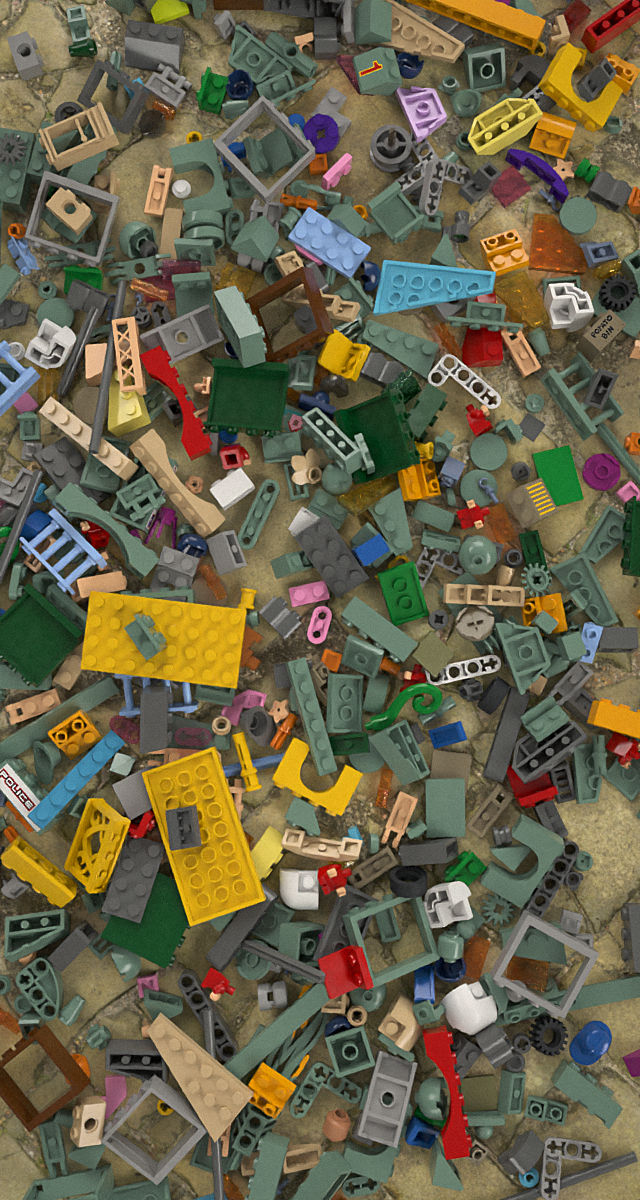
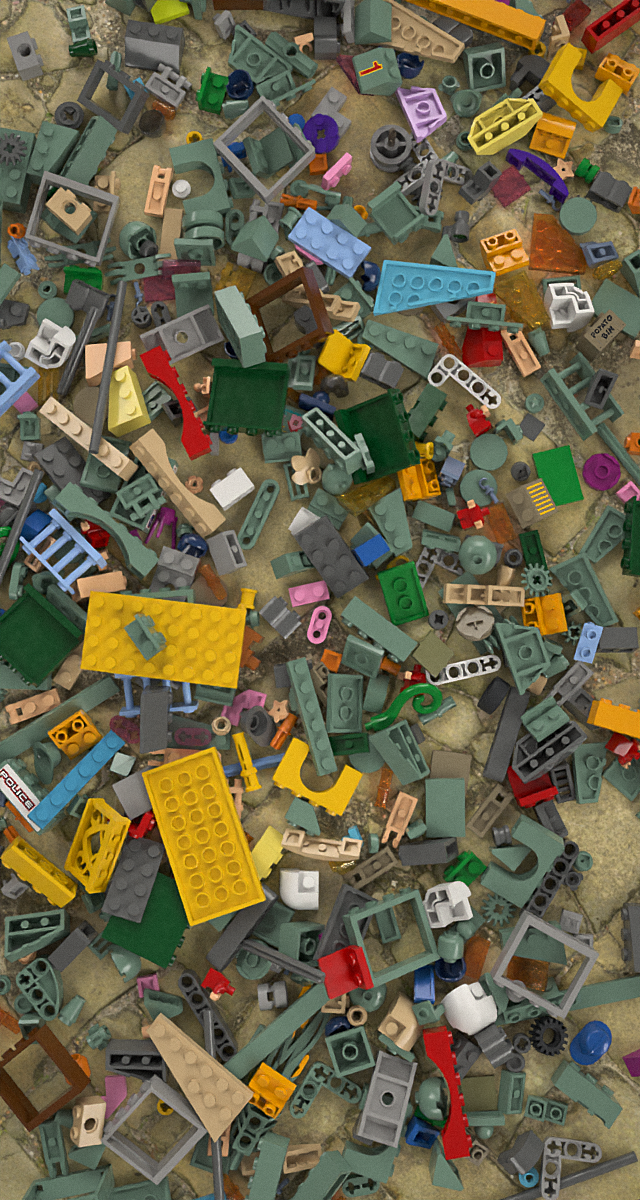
tan door [38,102,119,171] -> none
light nougat fence [112,317,147,396] -> none
clear orange pin [130,277,170,303] -> none
dark grey bracket [165,805,202,851] -> none
red piece [219,443,252,470] -> none
red piece [317,864,352,897] -> none
nougat head [322,1108,351,1142] -> none
clear green plate [380,368,422,405] -> none
black tyre [390,865,428,898] -> none
blue tile [428,721,467,749] -> none
dark grey gear [459,678,483,702] -> none
sand green slope [531,610,558,635] -> none
sand green brick [555,631,587,663] -> none
dark grey brick [577,57,617,103] -> none
sand green pin [592,735,608,775] -> none
black tyre [598,274,636,312] -> none

